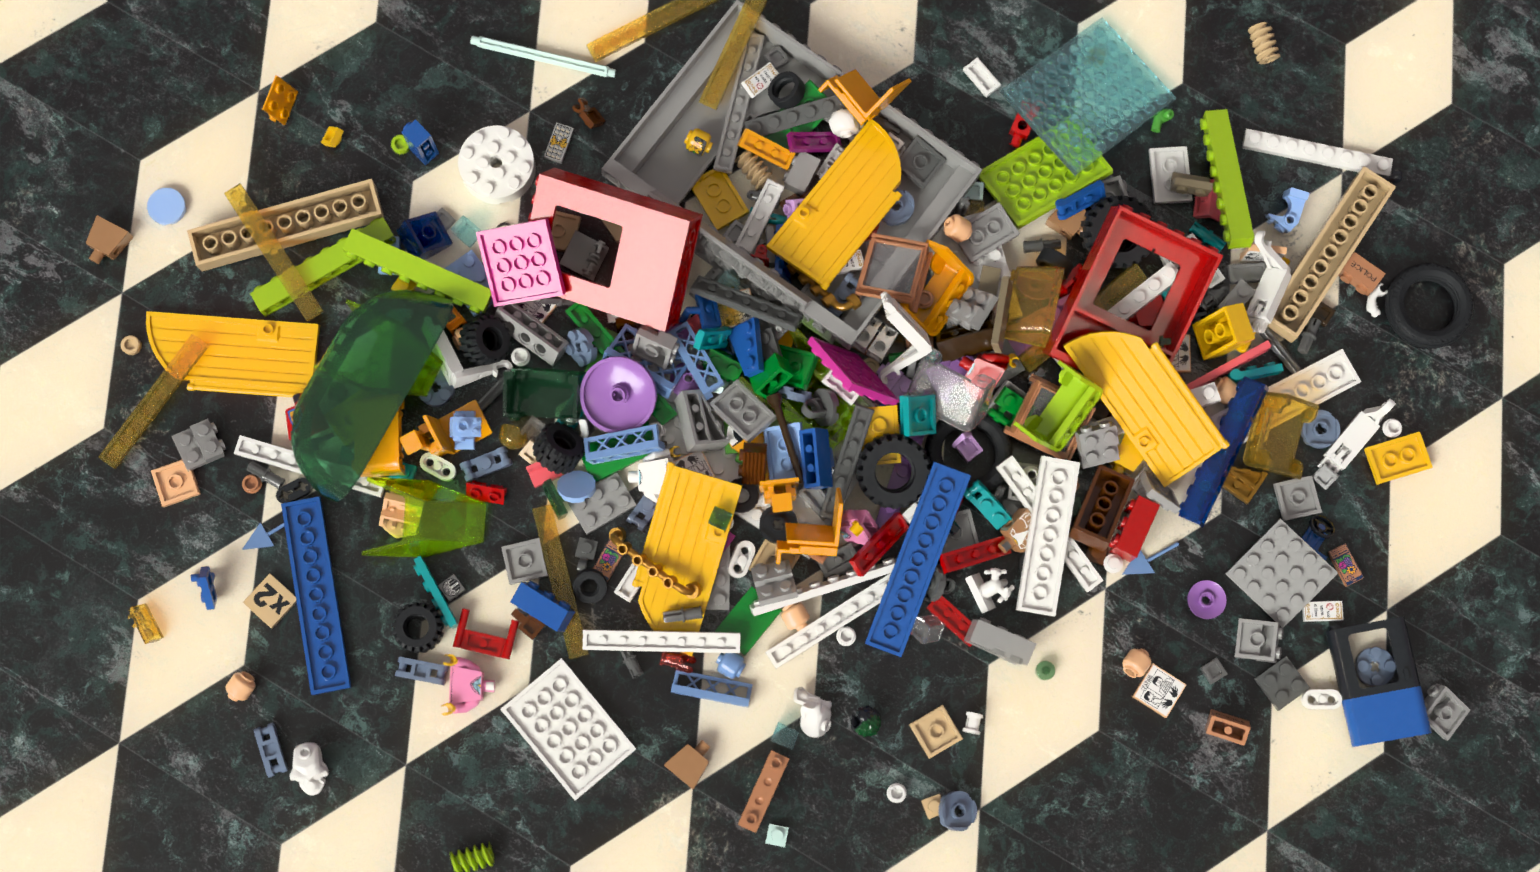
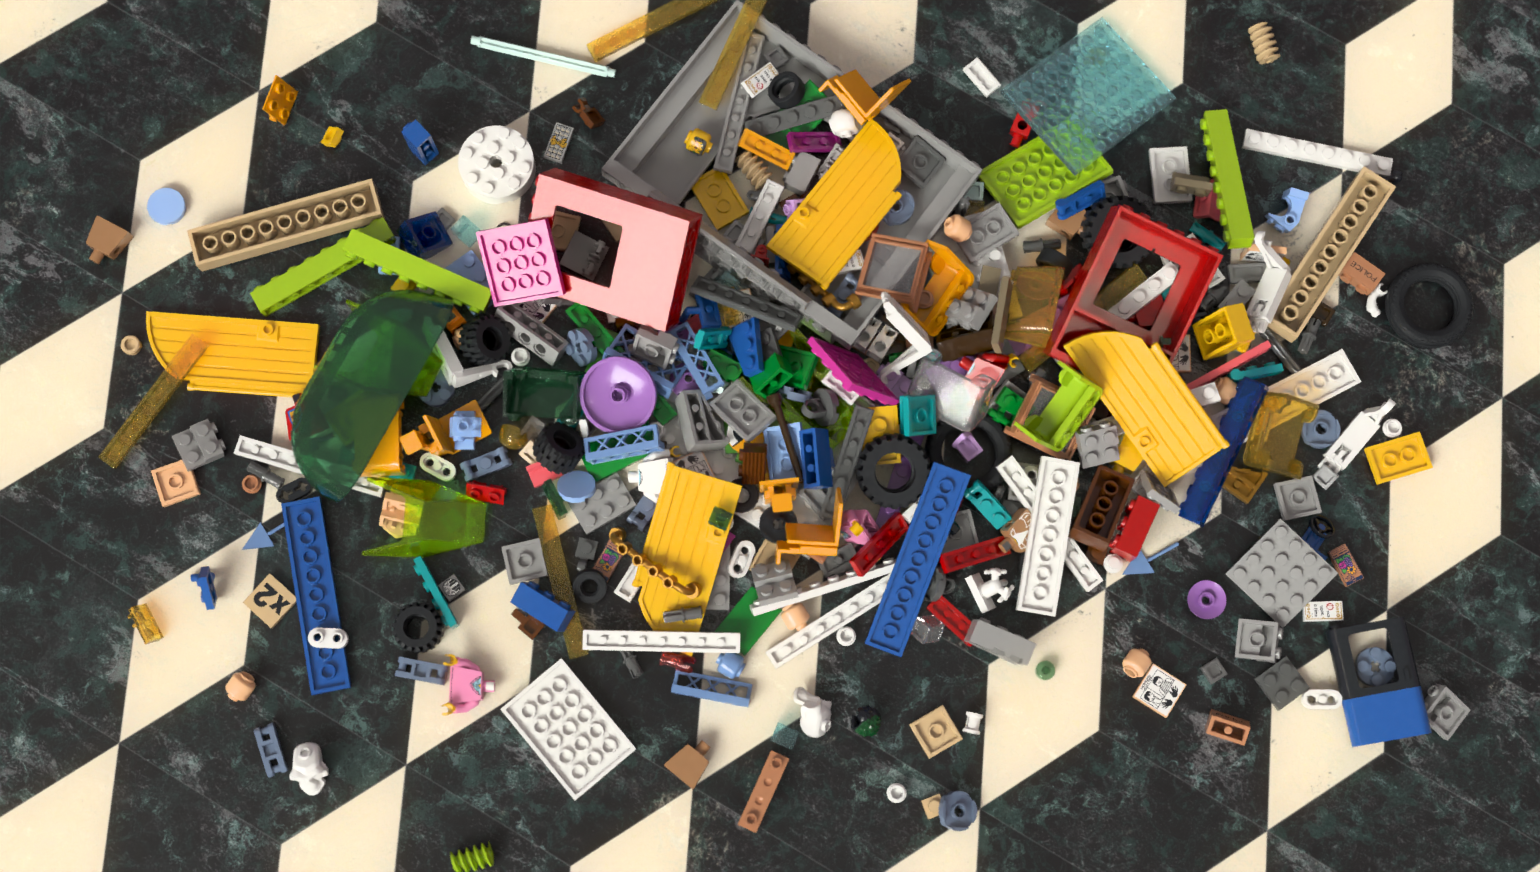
clear yellow plate [224,183,324,321] -> none
lime tile [391,135,410,155] -> none
red plate [453,608,519,660] -> none
light aqua plate [765,824,789,847] -> none
bright green arm [1151,109,1174,133] -> none
none -> white plate [308,628,349,649]

